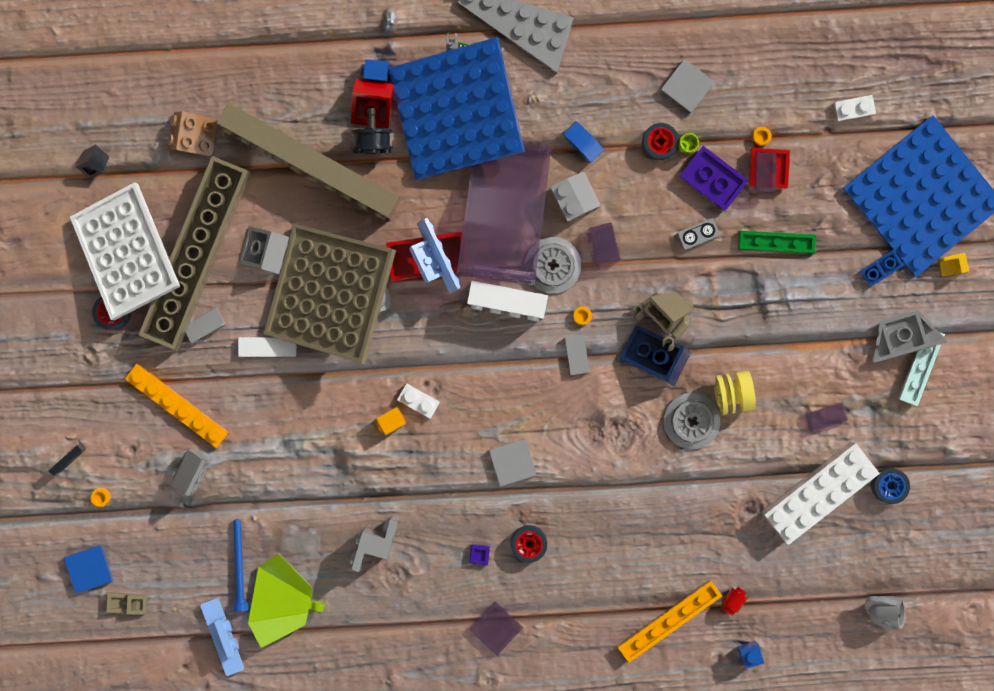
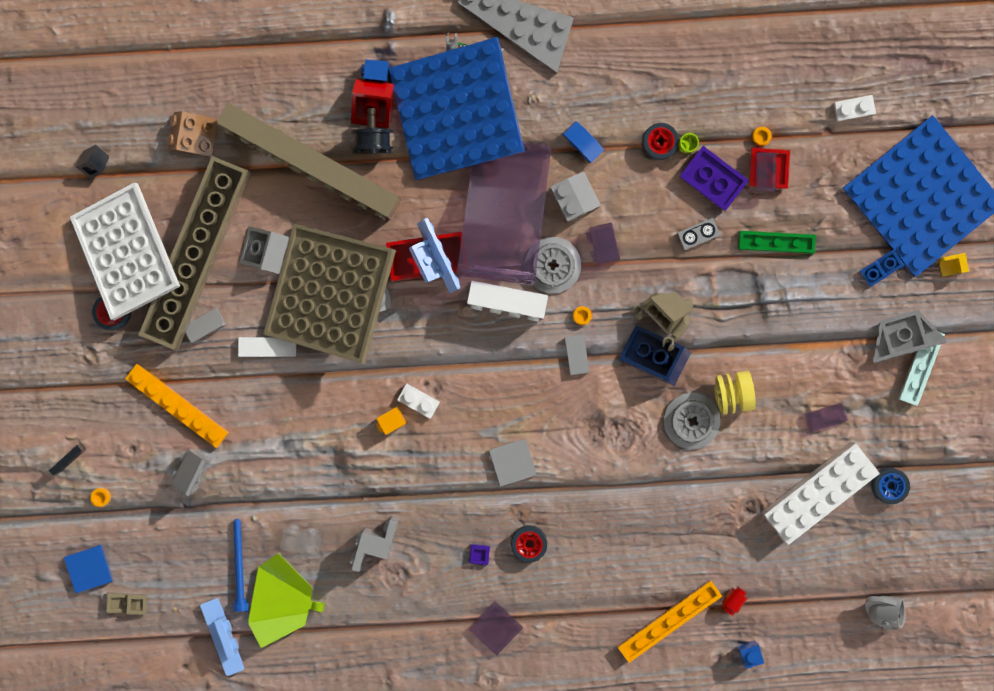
light grey tile [661,59,715,113] -> none

